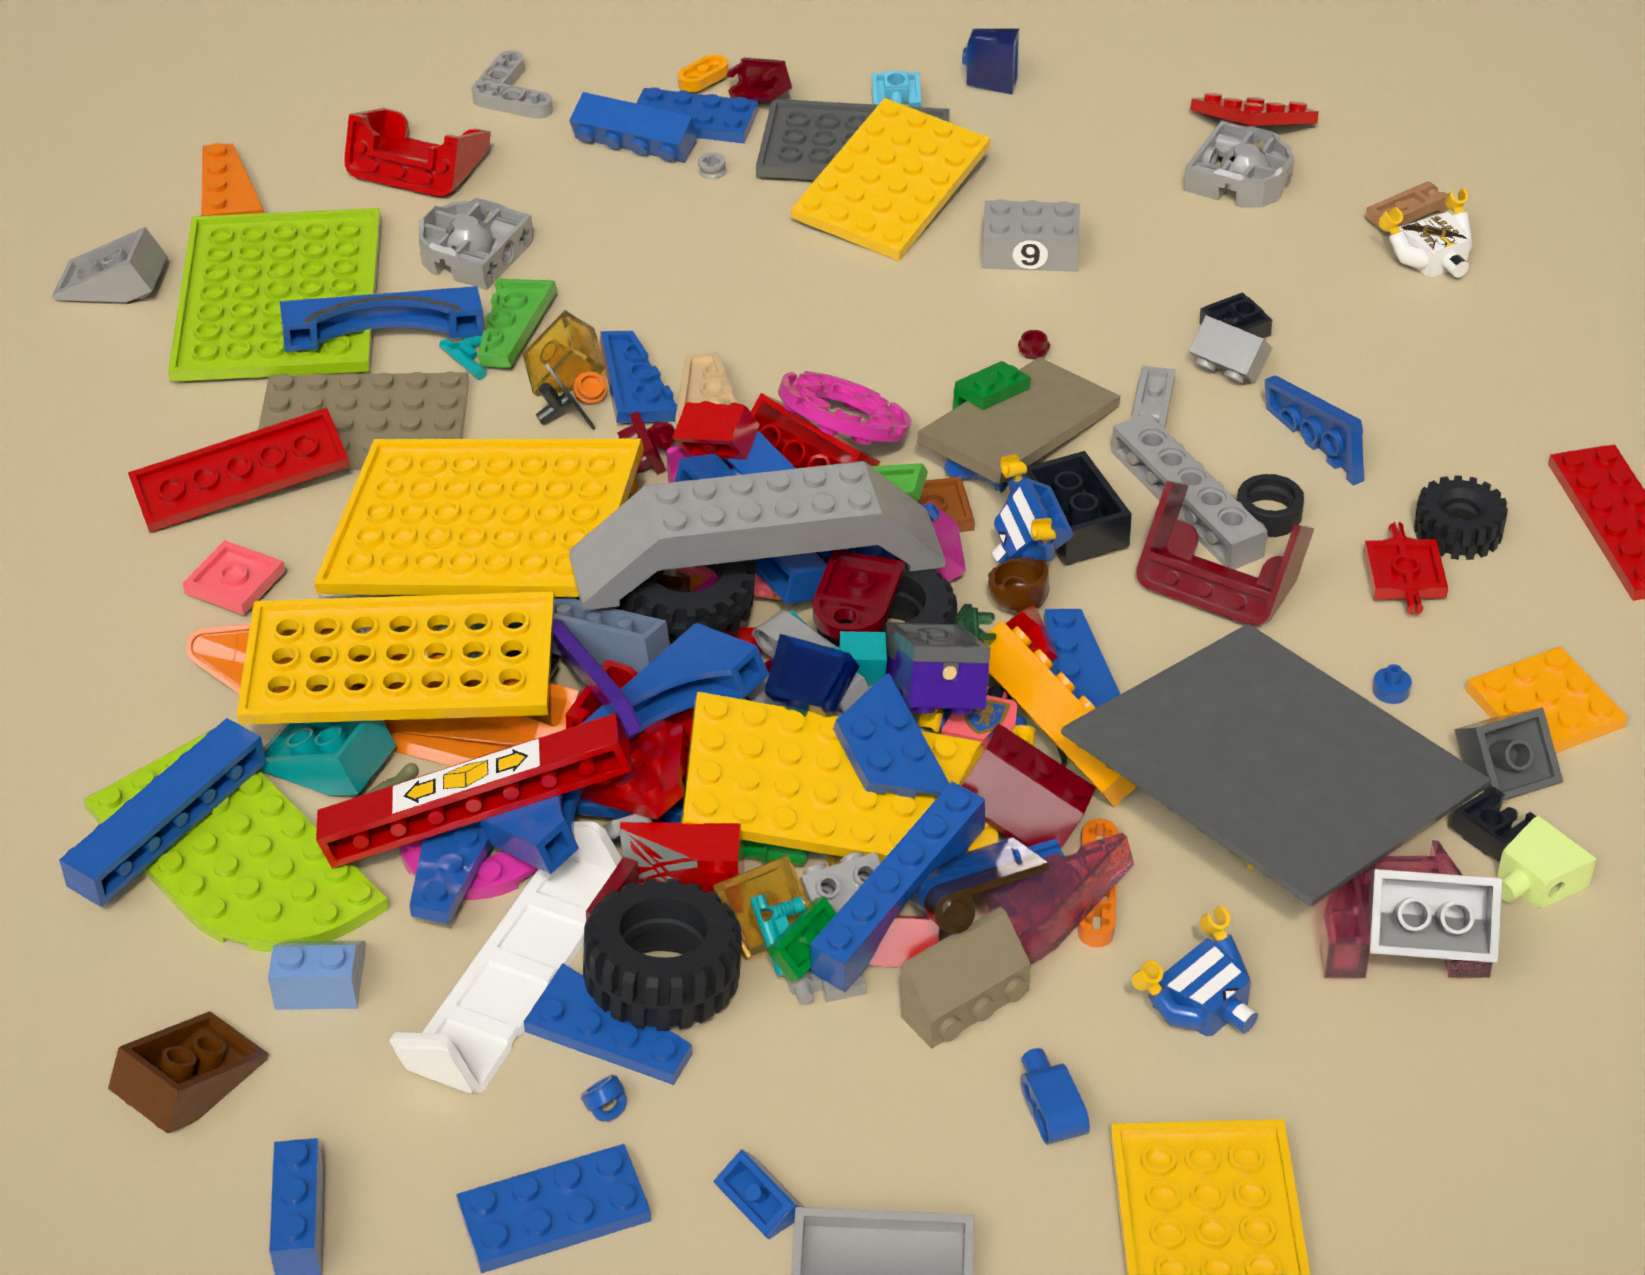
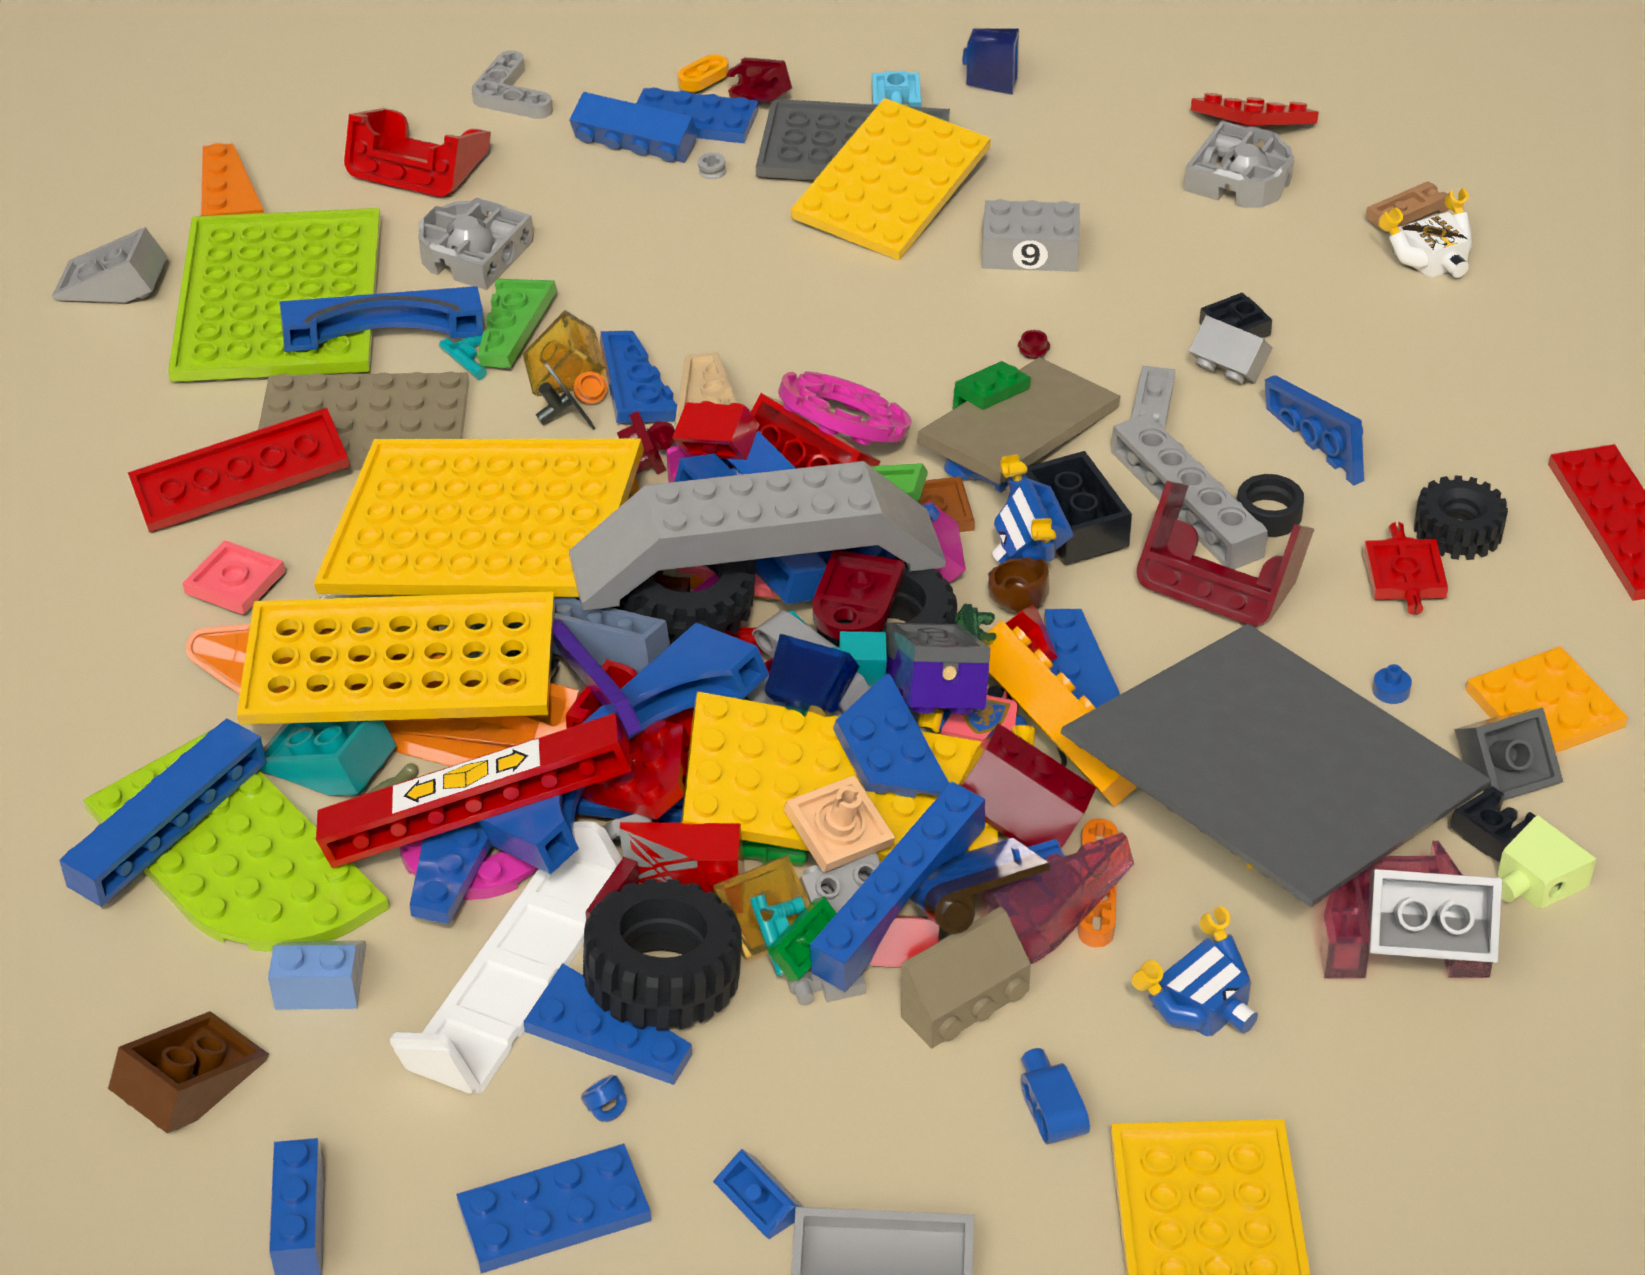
none -> light nougat plate [784,775,895,873]

